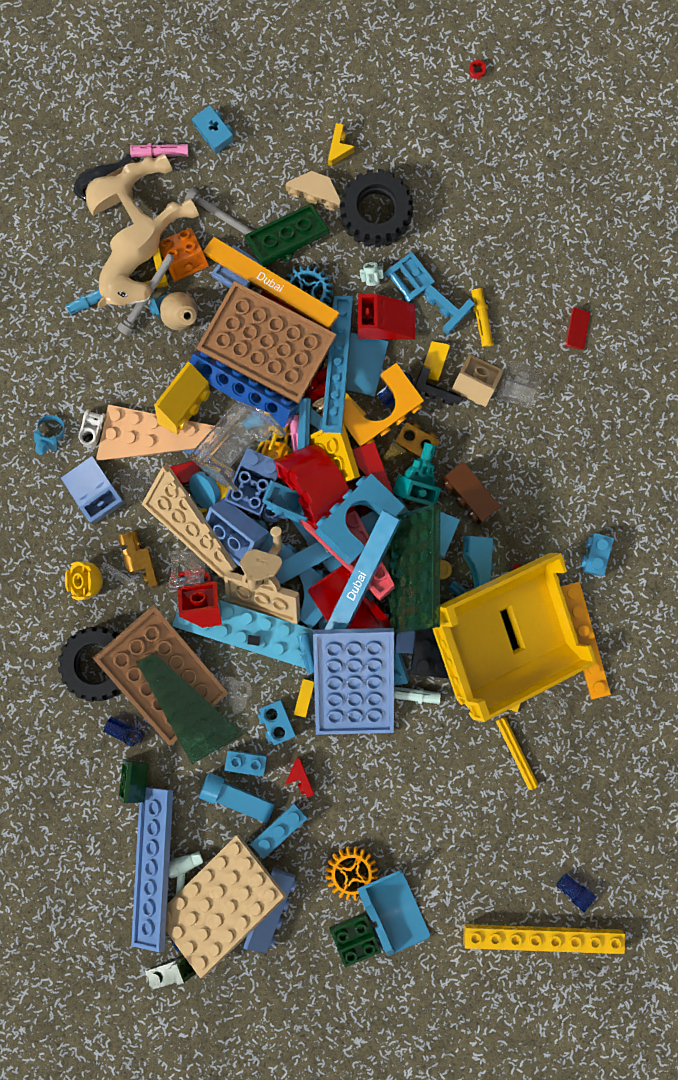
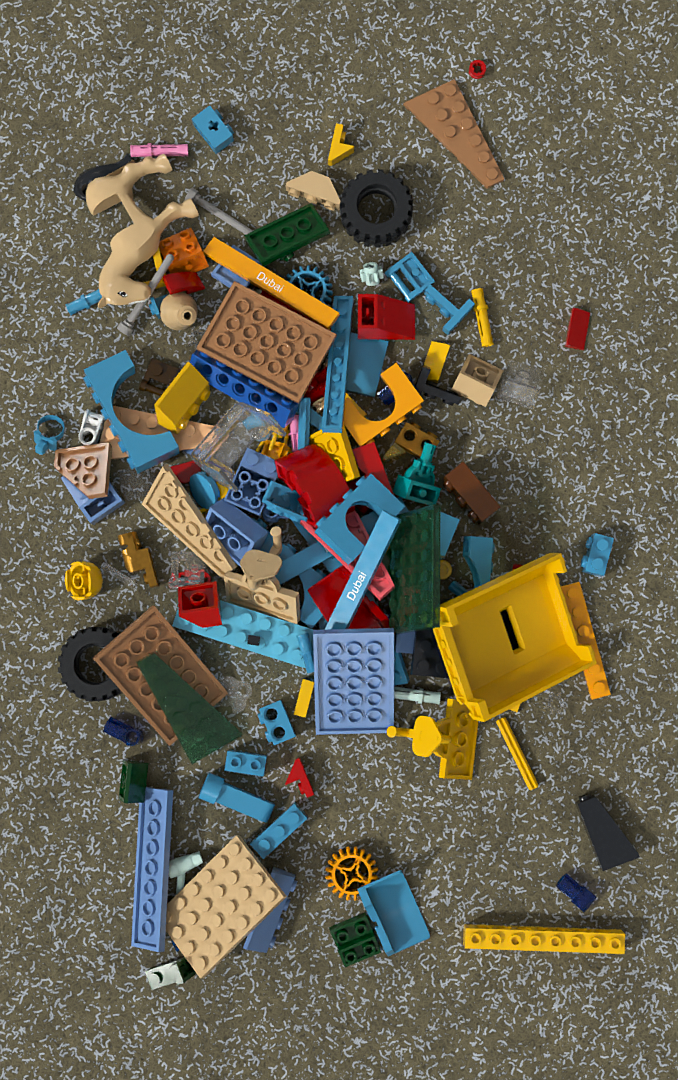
none -> medium nougat plate [54,442,112,499]
none -> dark azure arch [83,350,179,474]
none -> dark brown plate [139,358,181,396]
none -> red slope [163,272,205,295]
none -> yellow plate [387,698,478,780]
none -> medium nougat wing [403,79,504,189]
none -> black slope [575,793,640,871]

